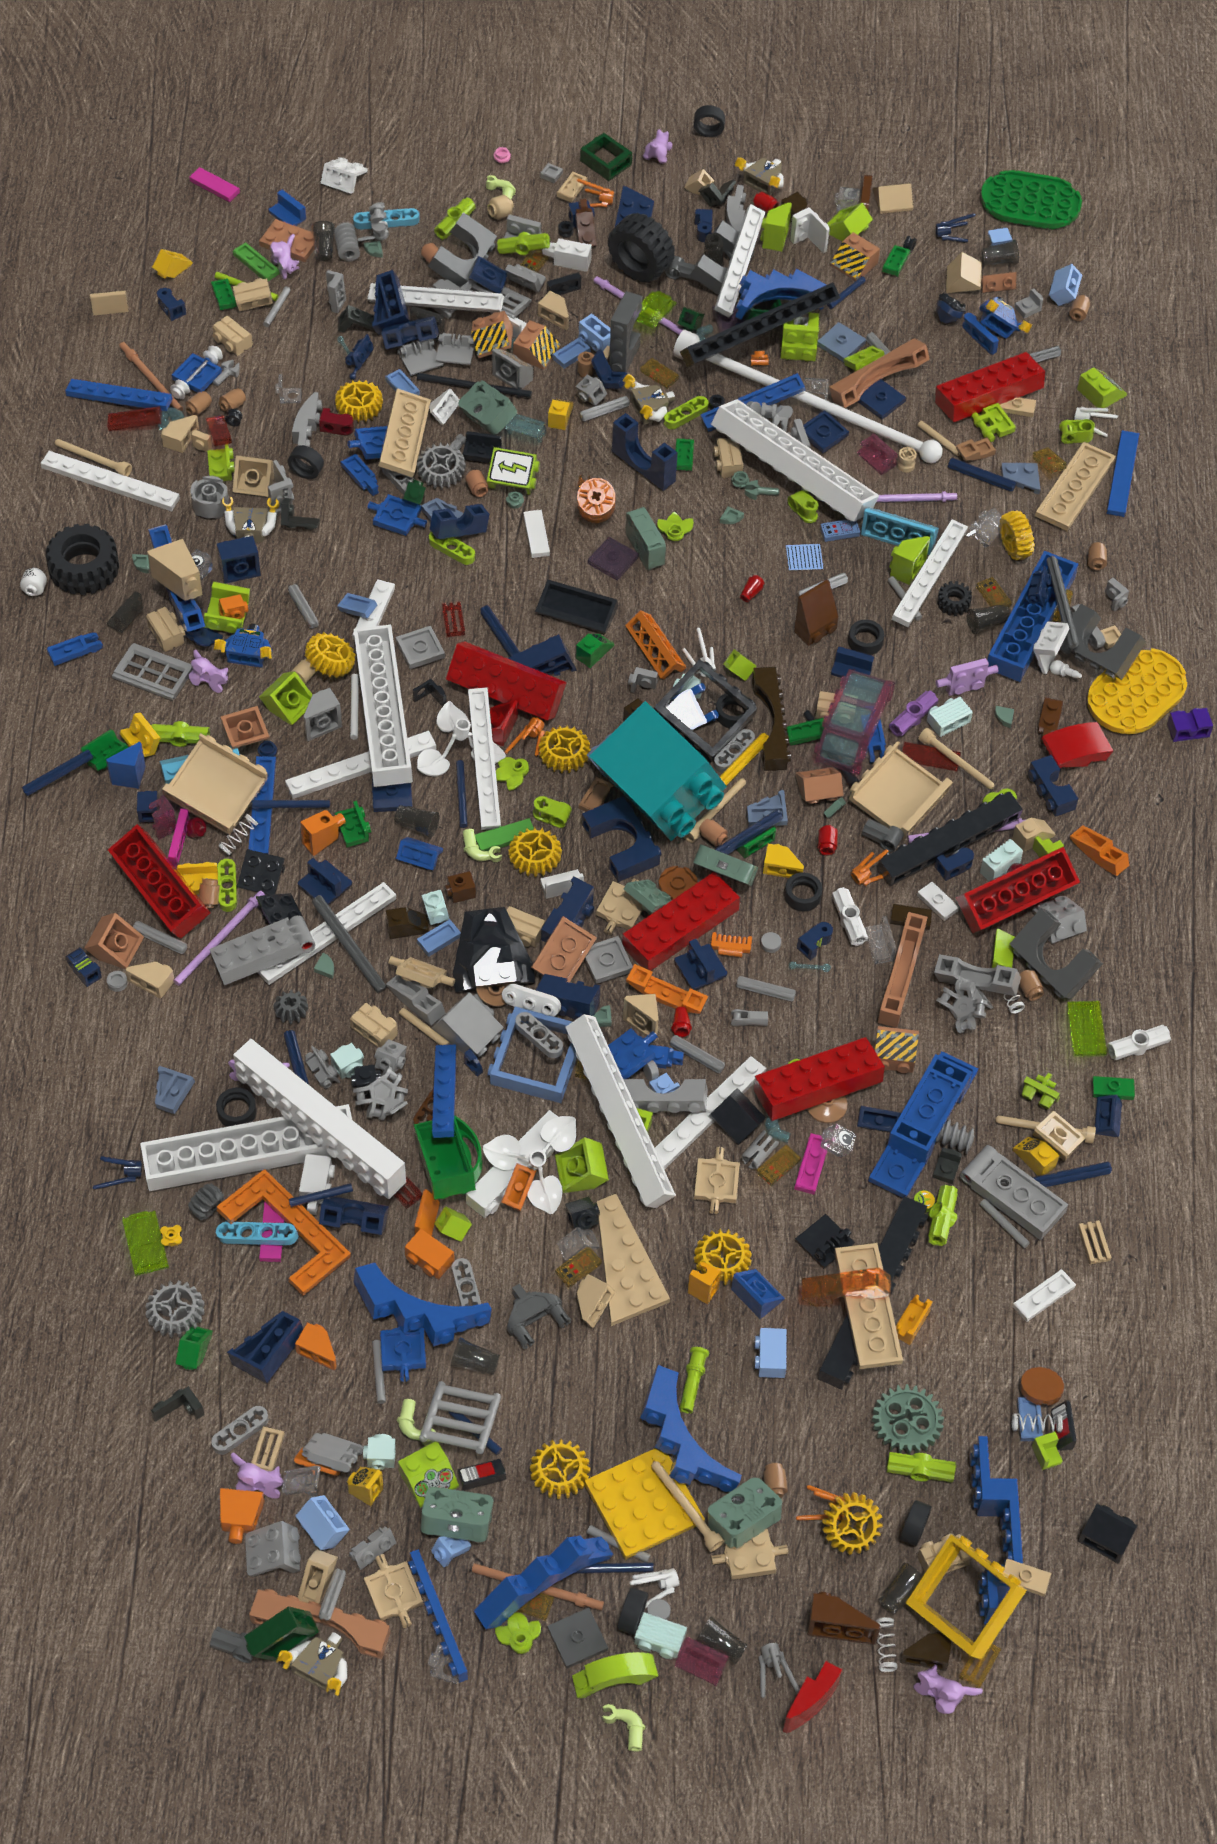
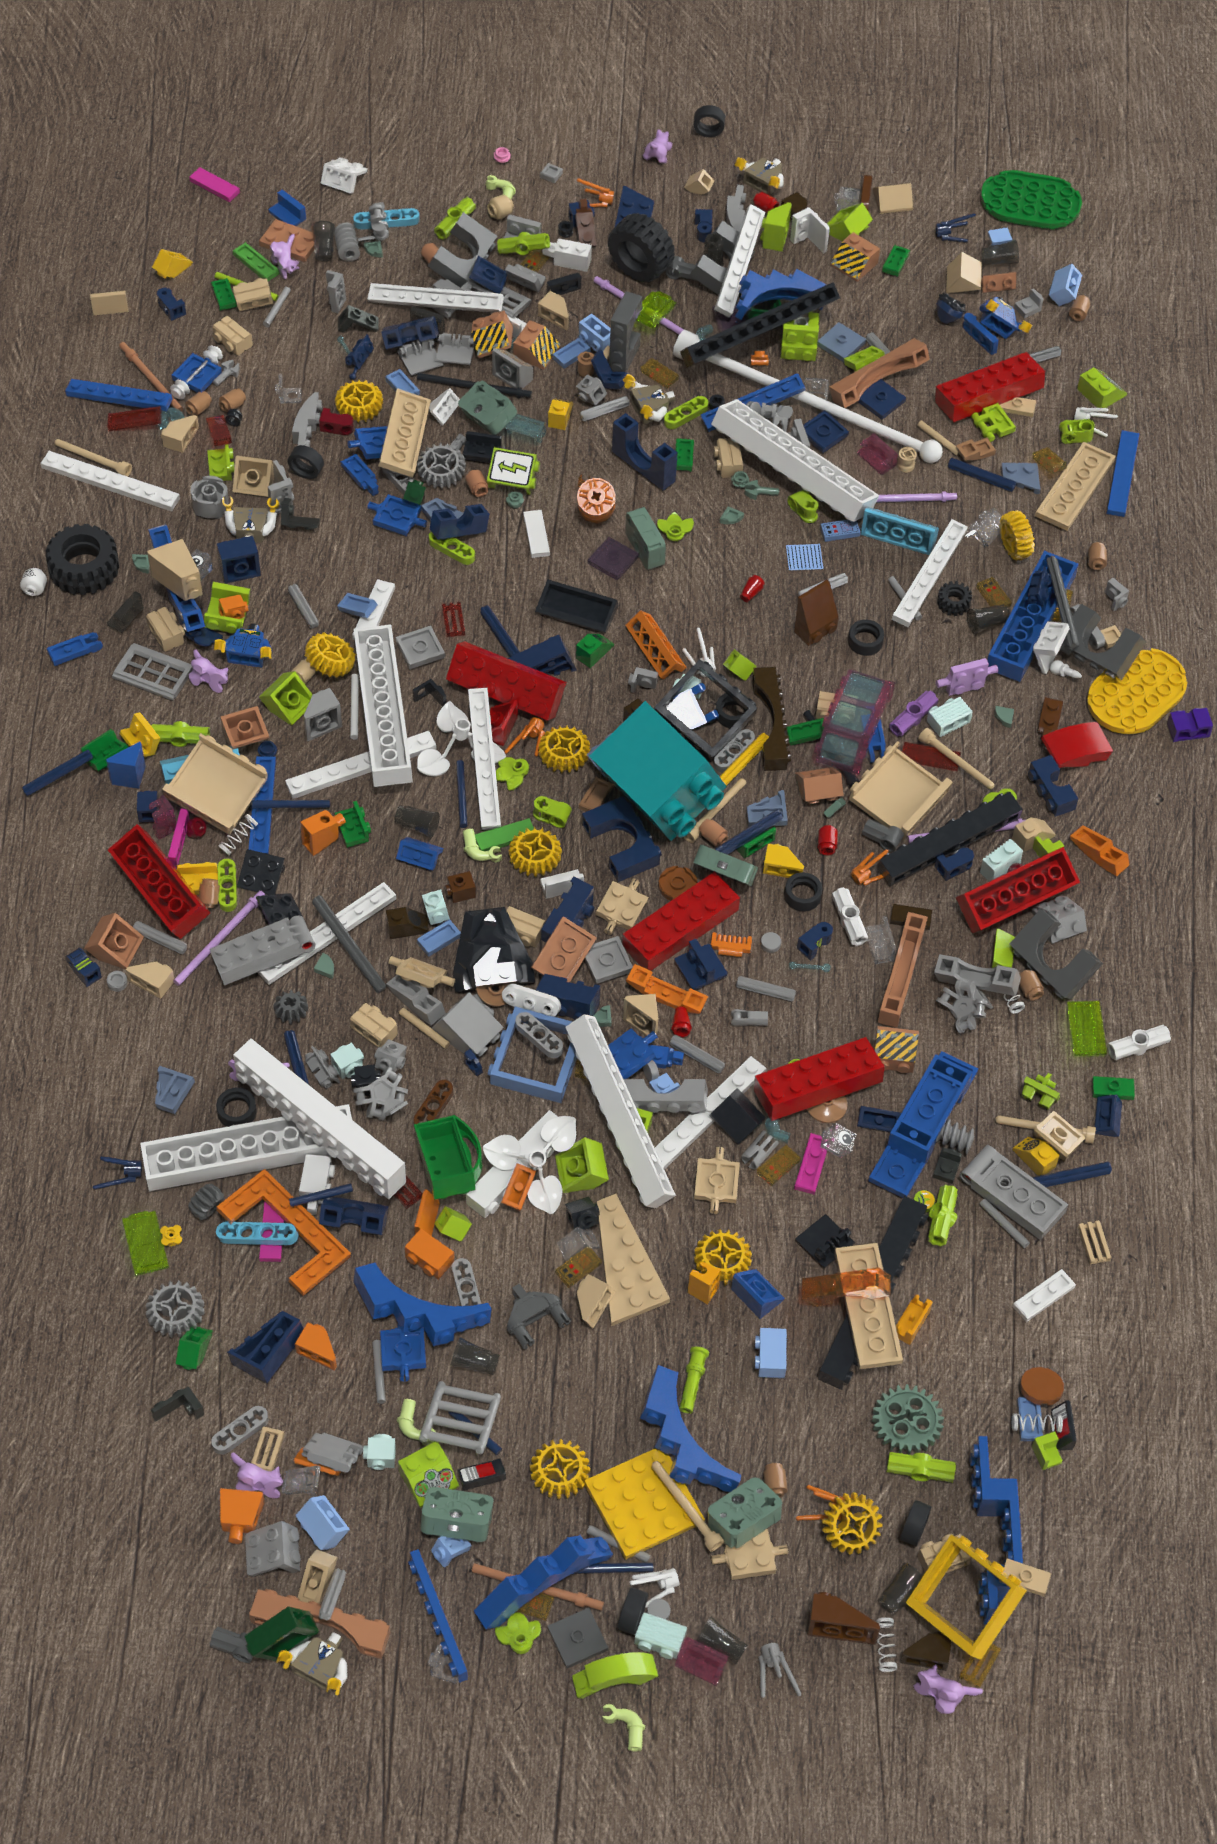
tan plate [191,430,212,452] -> none
dark blue bracket [298,858,352,905] -> none
yellow slope [347,1467,384,1506] -> none
light grey hinge [349,1526,396,1570] -> none
tan plate [364,1554,423,1628] -> none
dark blue wedge [372,270,410,335] -> none
dark blue plate [372,777,413,812] -> none
blue plate [432,1044,457,1138] -> none
tan plate [557,172,587,203] -> none
dark green window [580,132,633,181] -> none
sand green plate [624,880,672,915] -> none
dark green brick [677,307,705,332] -> none
pearl dark grey bracket [698,179,736,207] -> none
red slope [783,1661,842,1733] -> none
dark blue bar [827,276,866,309] -> none
dark blue panel [831,646,874,685] -> none
lime slope [889,536,930,585] -> none
black bush [903,235,917,253] -> none
white plate [917,882,959,921] -> none
black slope [1078,1503,1138,1564] -> none

